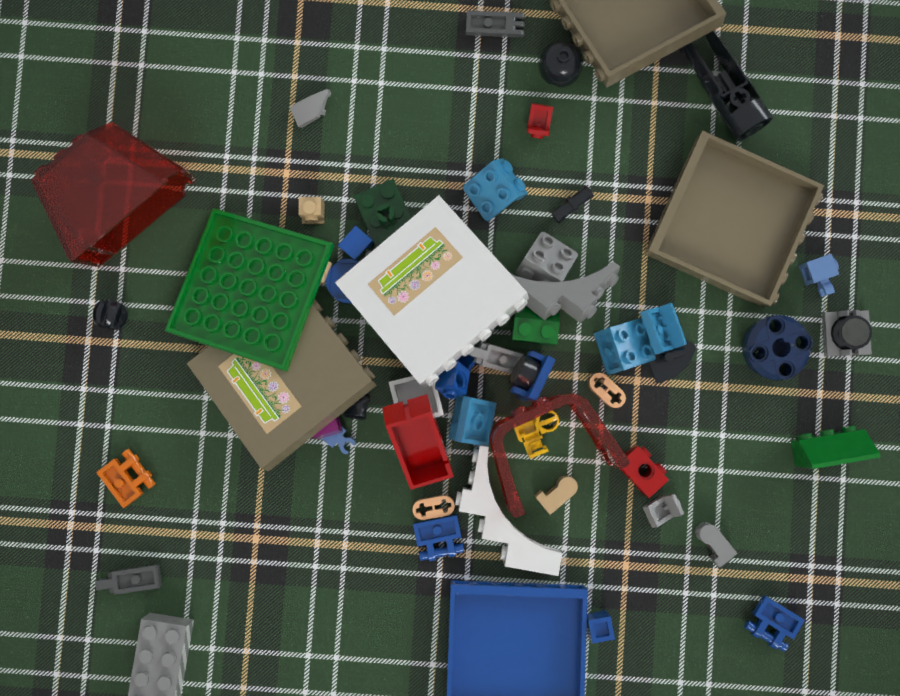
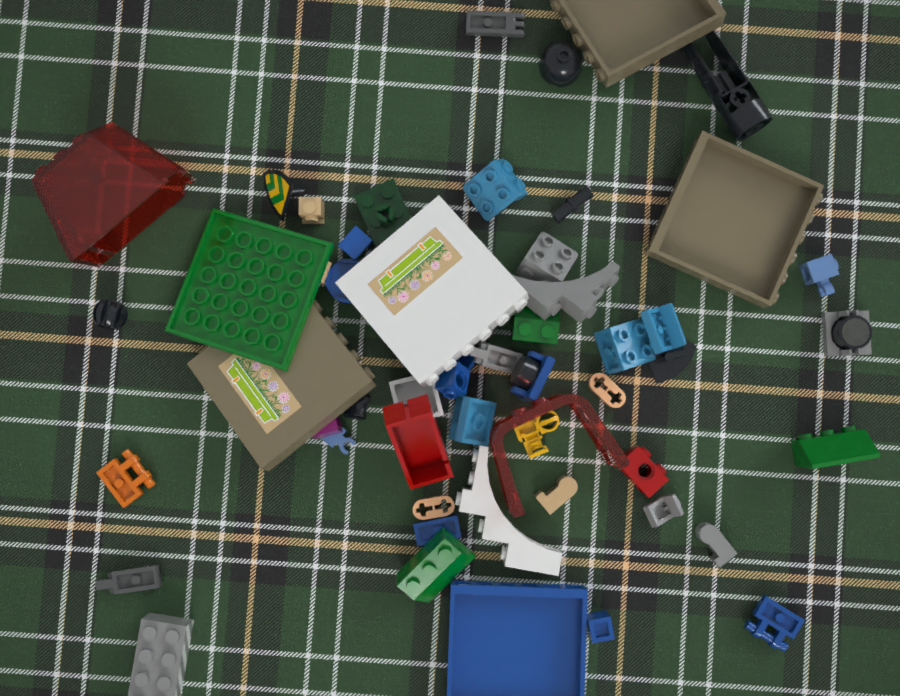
light grey slope [290,89,331,128] -> none
red bracket [527,103,553,139] -> none
dark blue piece [742,315,813,380] -> none
none -> shield [263,170,305,221]
none -> green slope [397,527,476,603]

